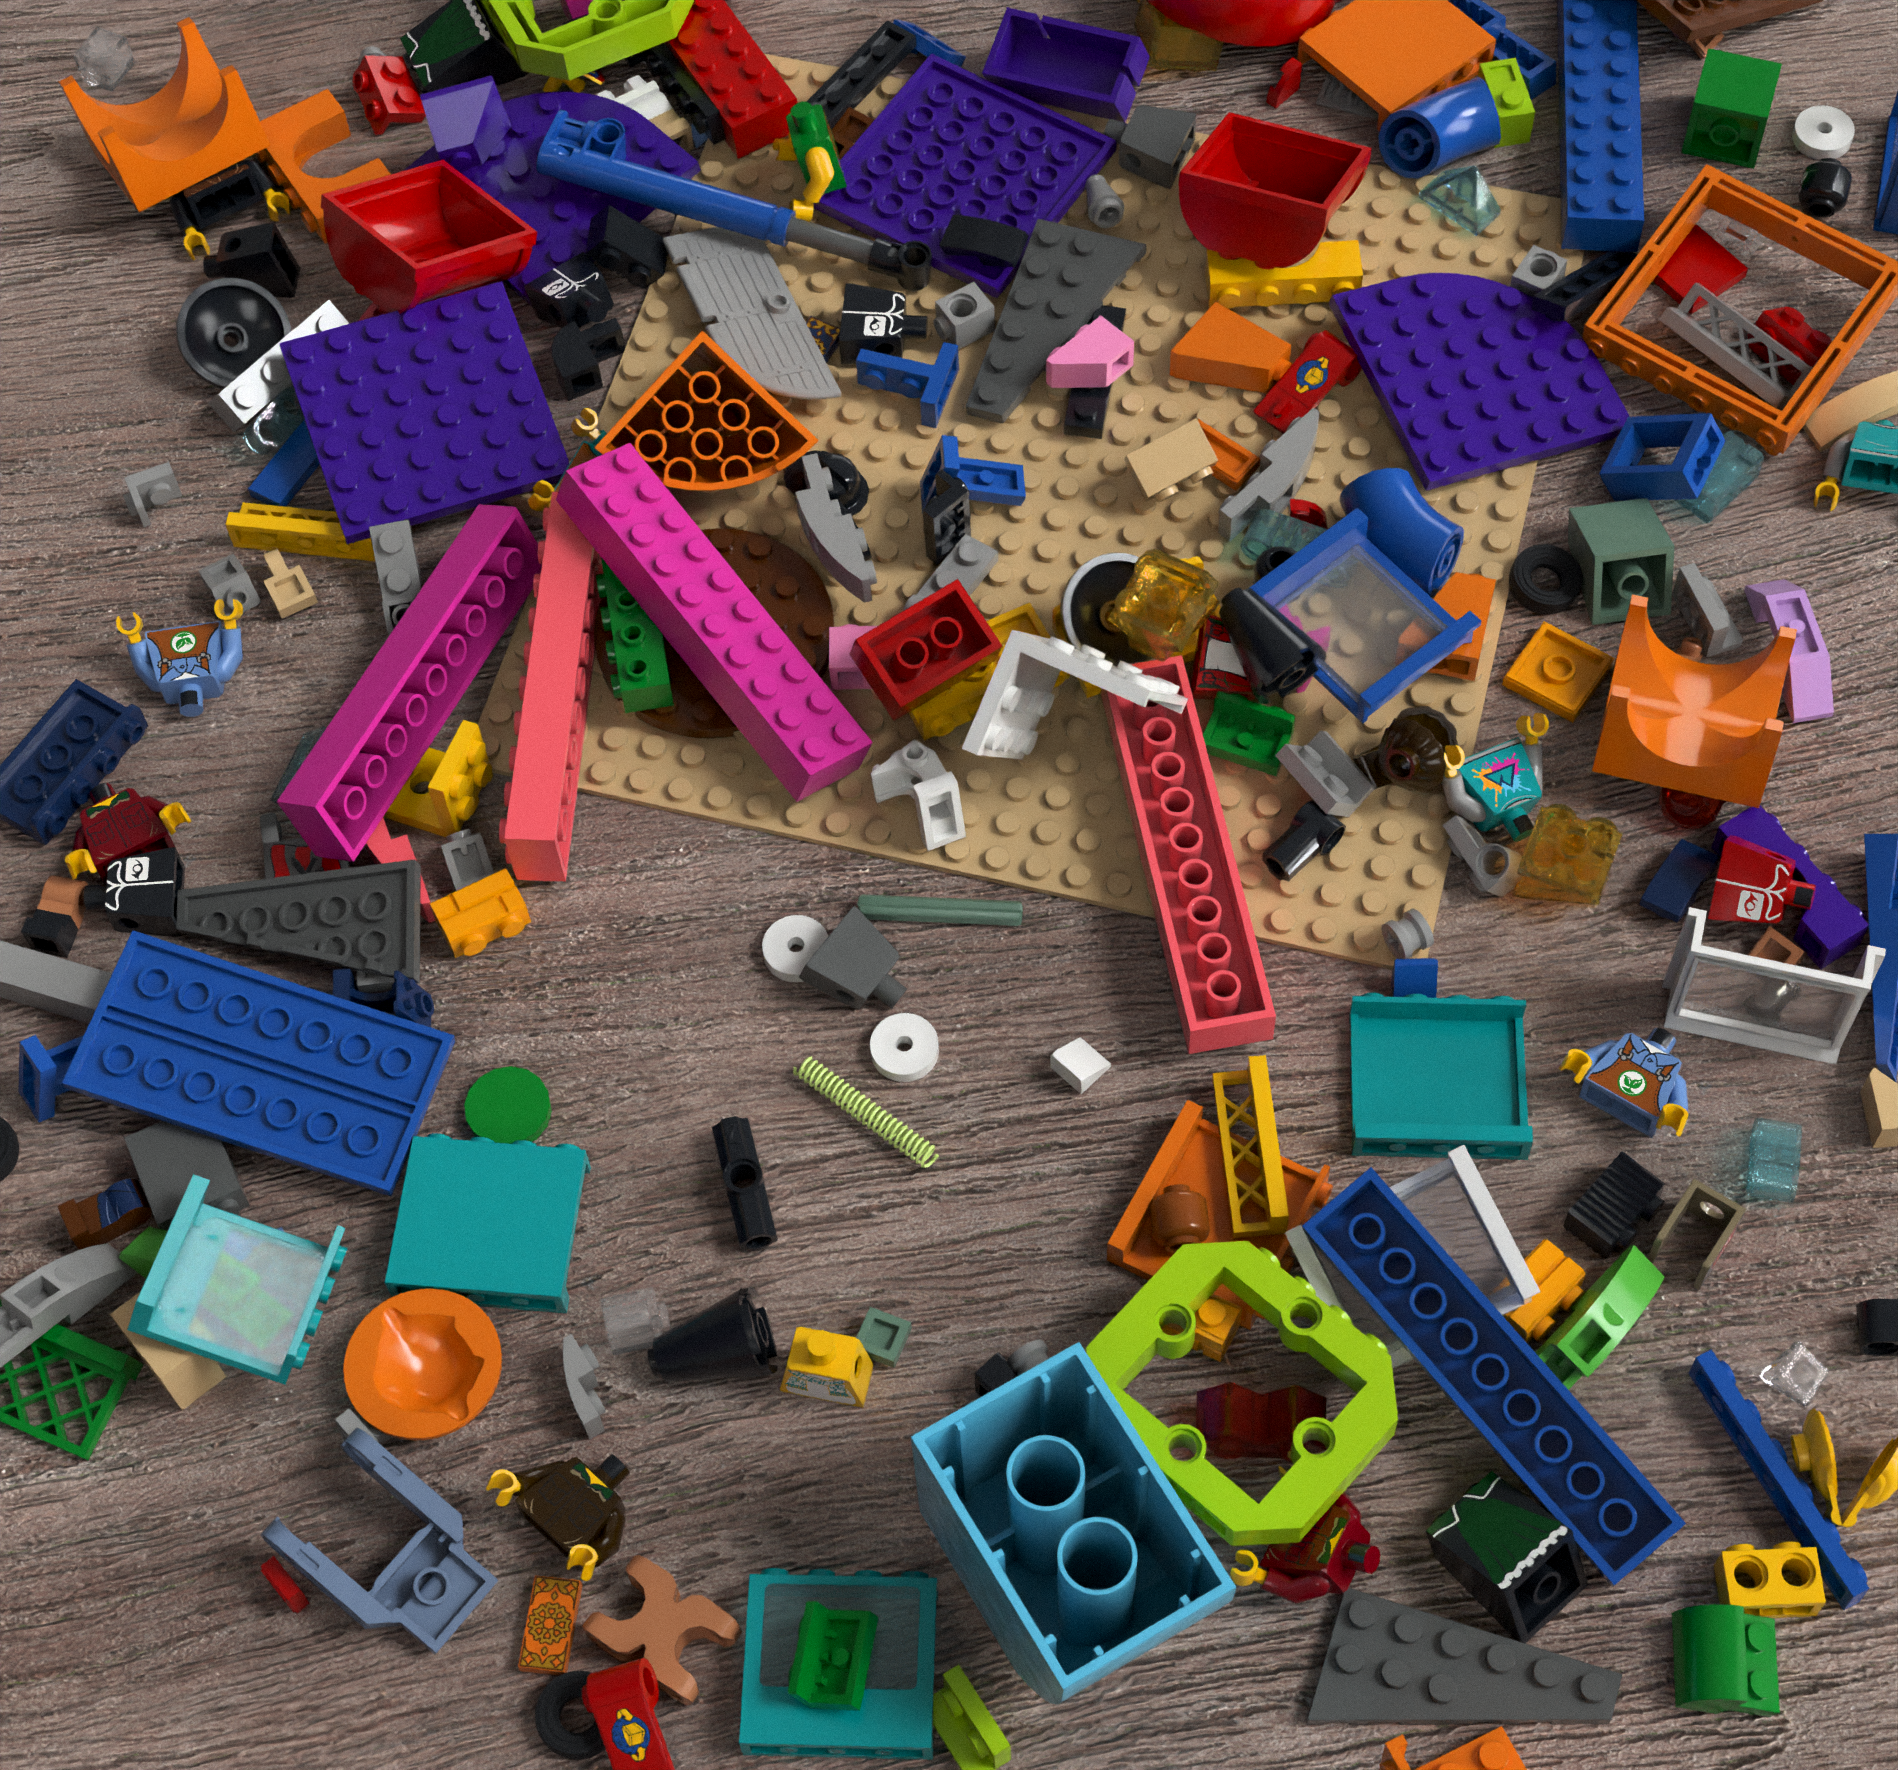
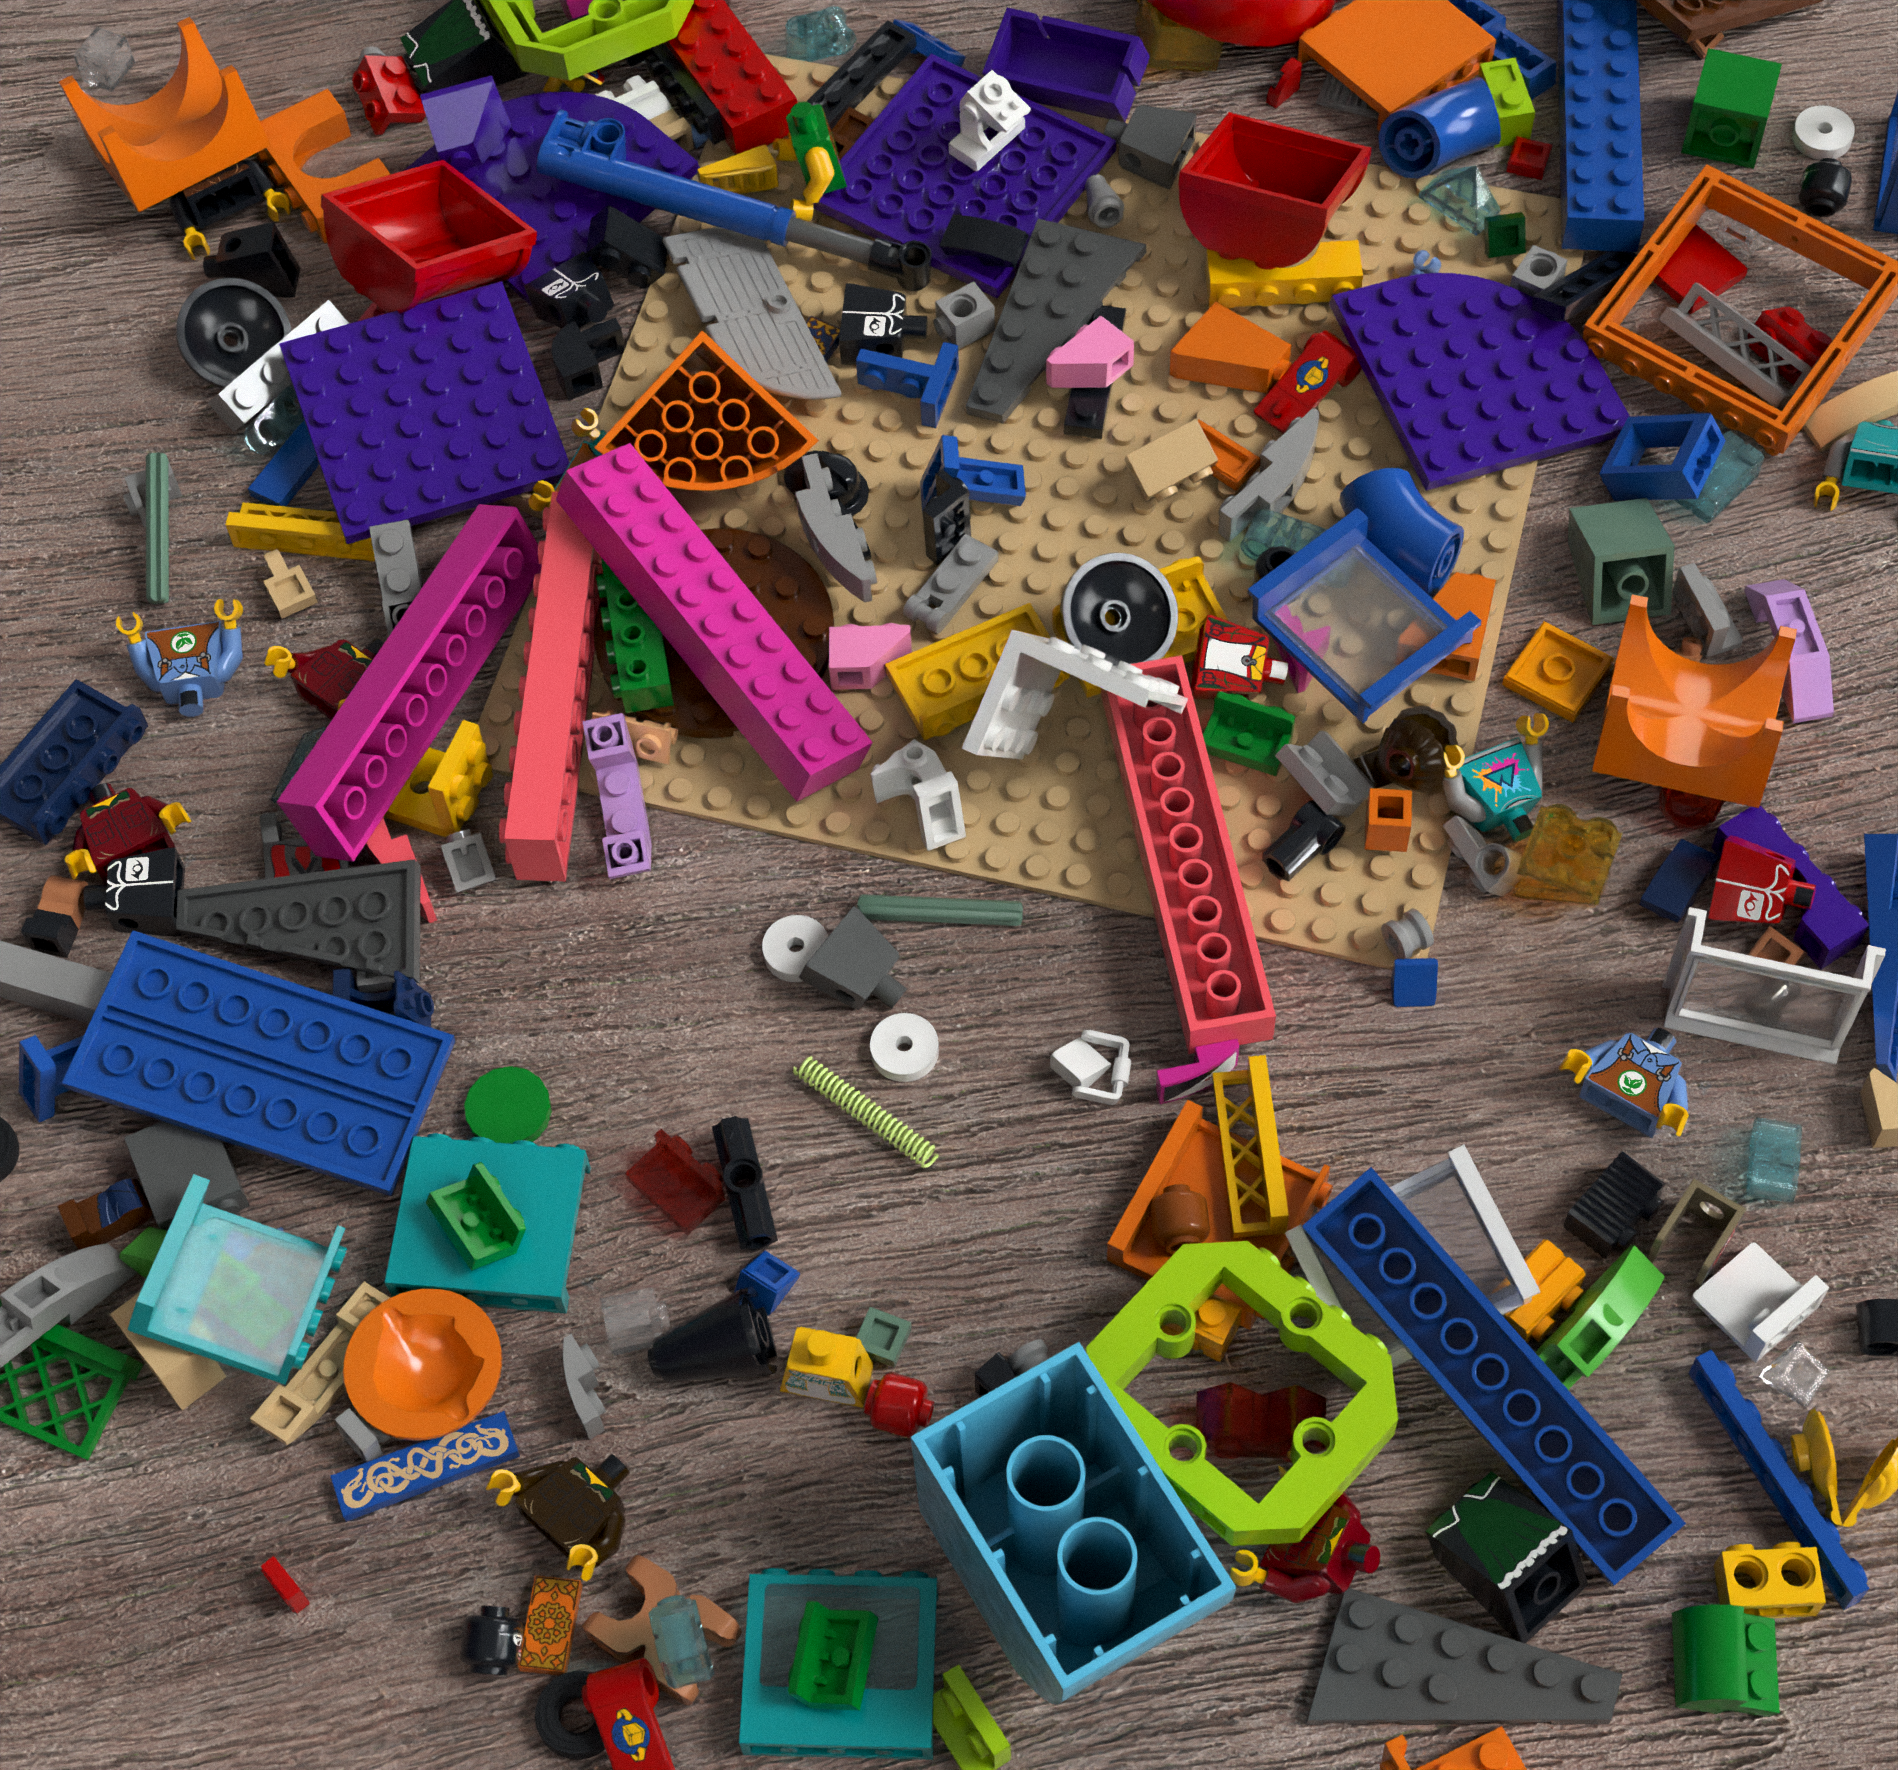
light grey bracket [198,553,261,616] -> none
sand blue plate [260,1427,499,1655] -> none
light orange brick [430,868,531,958] -> none
red brick [849,579,1003,721] -> none
clear yellow piece [1108,549,1220,662] -> none
black cone [1219,587,1327,704] -> none
red tile [1287,499,1328,533] -> none
teal panel [1349,993,1533,1160] -> none
black tyre [1509,544,1582,615] -> none
none -> sand green axle [146,453,169,604]
none -> tan slope [250,1281,390,1445]
none -> dark red torso [264,638,384,720]
none -> blue tile [331,1411,520,1522]
none -> green bracket [426,1162,526,1271]
none -> black head [460,1606,524,1675]
none -> lavender slope [582,713,652,879]
none -> light nougat hinge [592,709,678,764]
none -> clear red bracket [625,1129,725,1236]
none -> clear light blue brick [648,1595,715,1689]
none -> yellow slope [697,145,779,194]
none -> blue slope [734,1250,800,1316]
none -> clear light blue piece [785,6,857,62]
none -> red head [864,1372,935,1438]
none -> white tile [948,70,1031,172]
none -> white piece [1072,1030,1132,1105]
none -> dark pink slope [1156,1039,1239,1104]
none -> orange brick [1365,788,1412,852]
none -> medium blue hand [1409,250,1441,276]
none -> dark green tile [1484,212,1526,258]
none -> red tile [1506,136,1552,180]
none -> white bracket [1692,1243,1829,1363]

